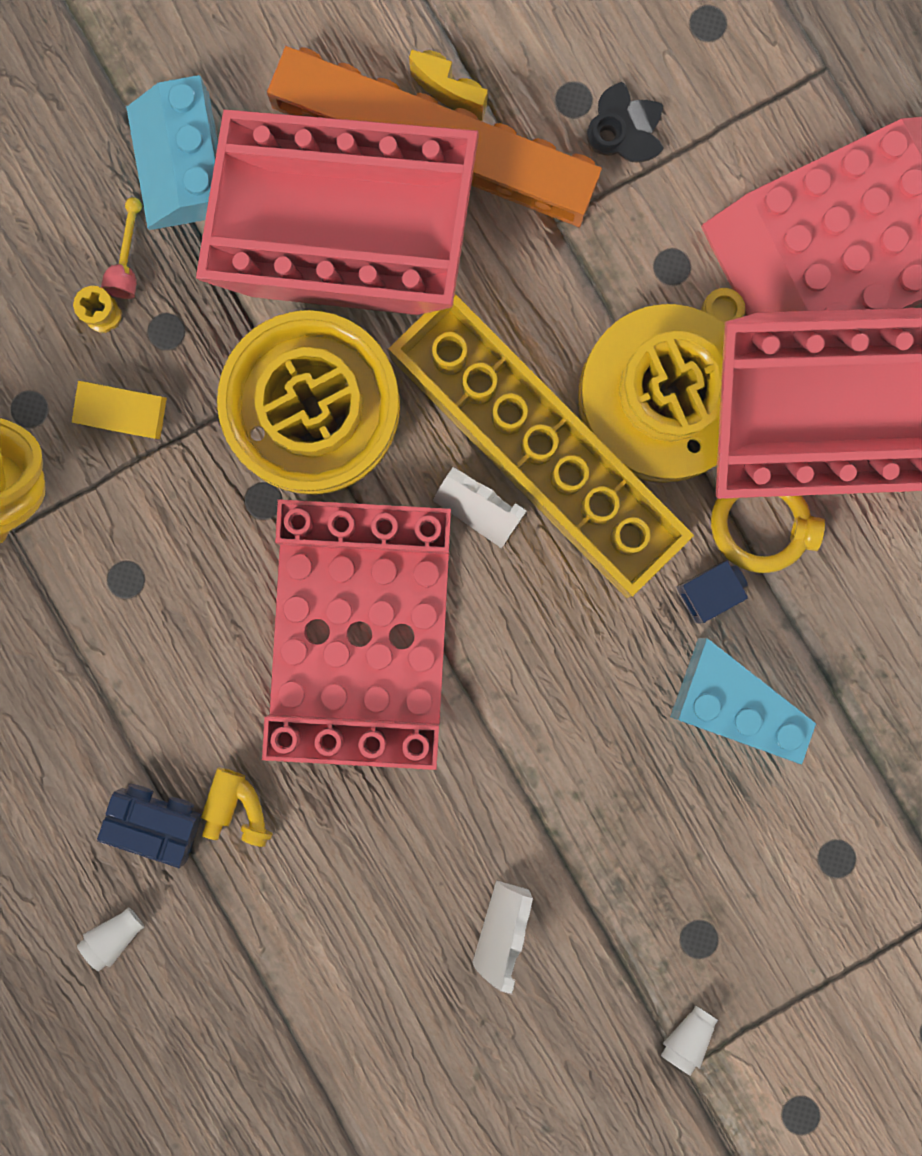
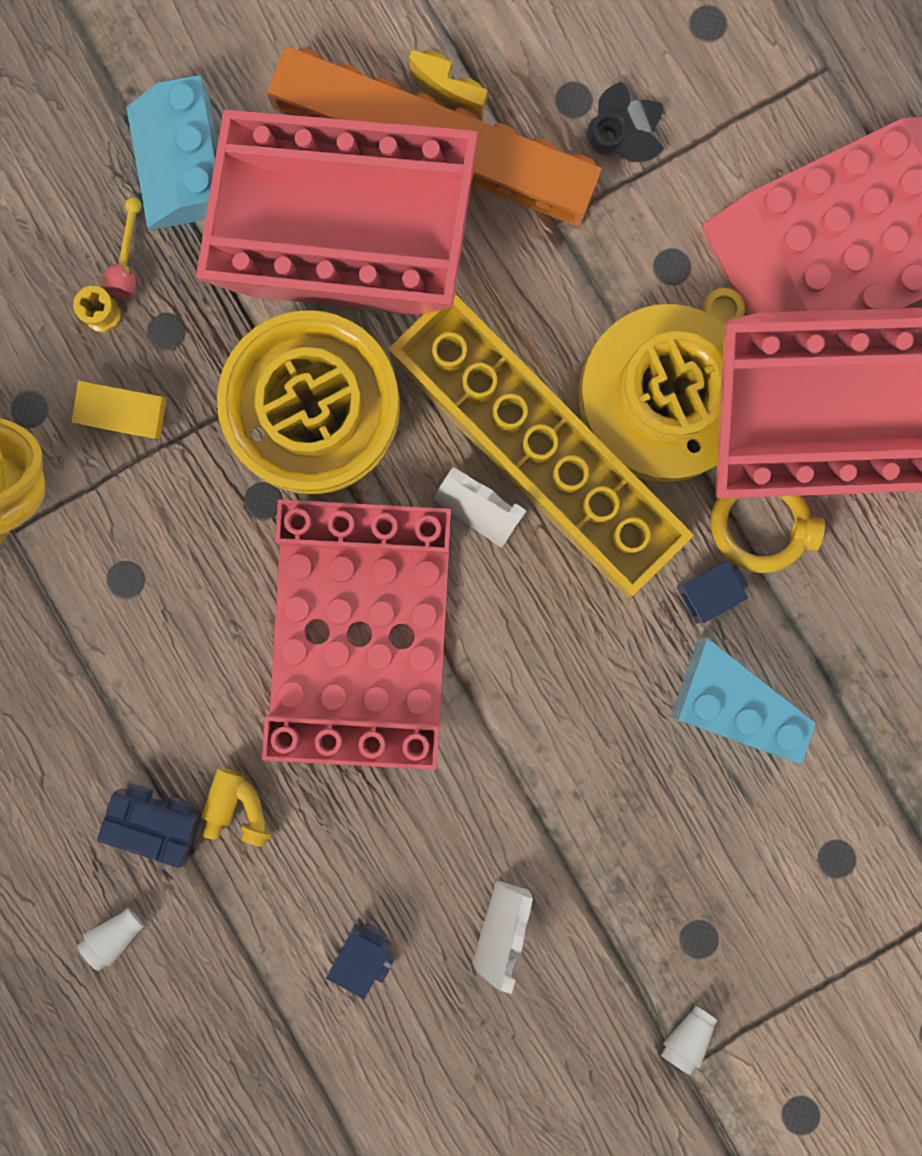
none -> dark blue brick [326,923,394,999]

